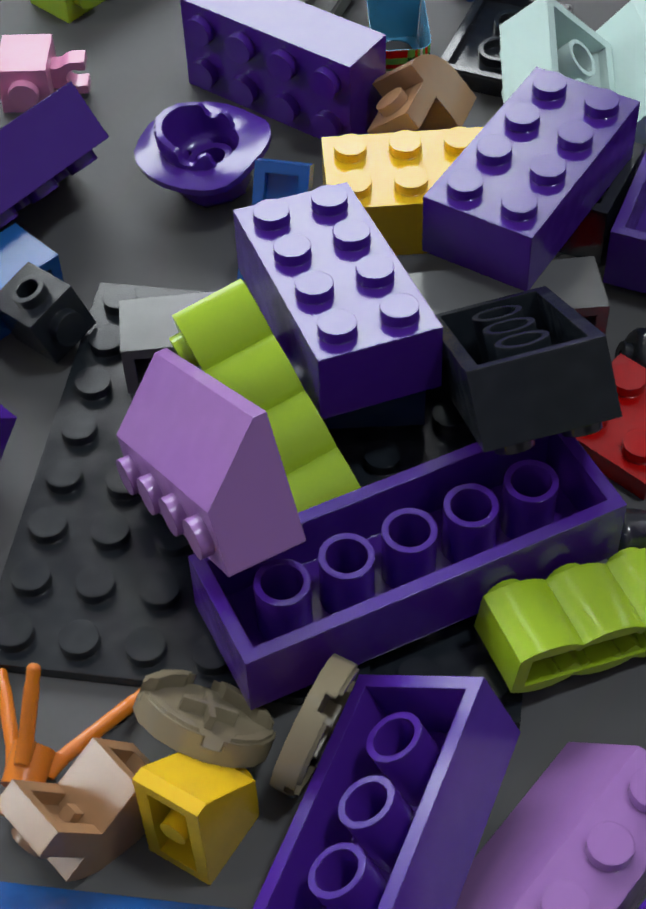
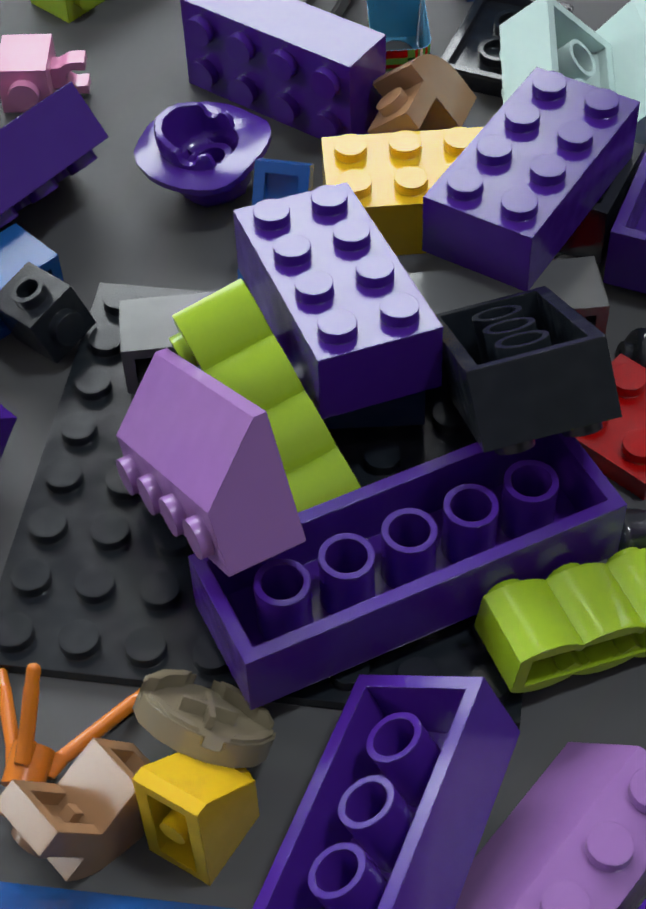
dark tan tile [269,653,359,798] -> none

